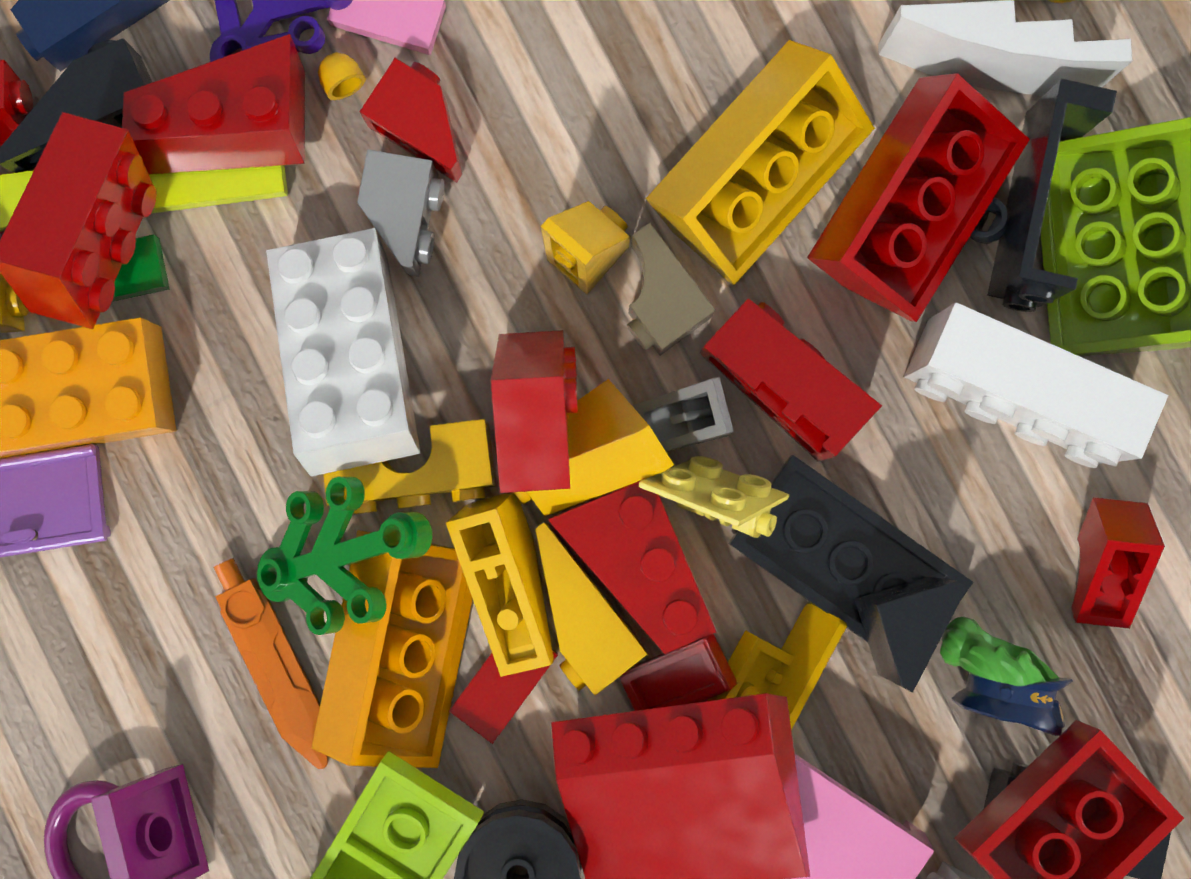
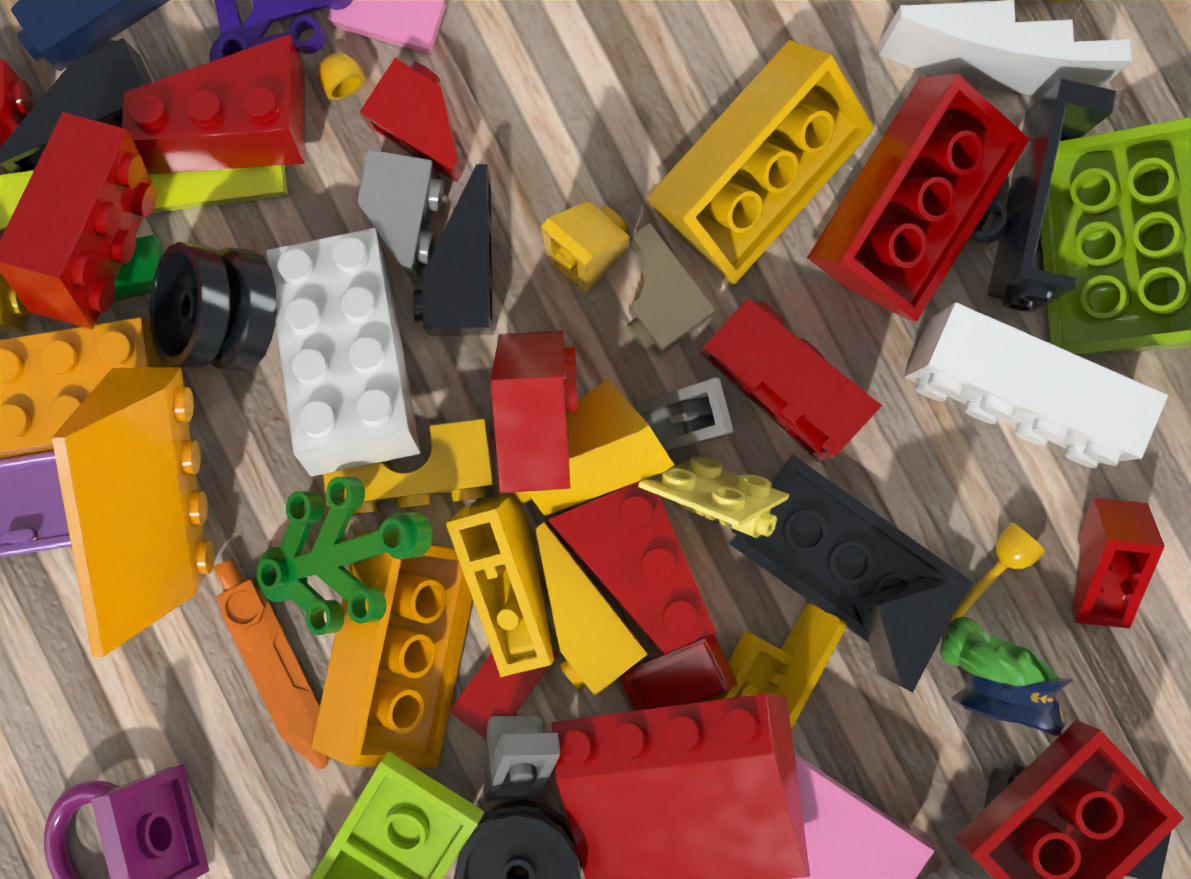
none -> light orange slope [52,367,214,657]
none -> black wheel [150,242,277,371]
none -> black slope [413,164,493,336]
none -> light grey slope [483,715,560,801]
none -> yellow hinge [949,522,1046,623]

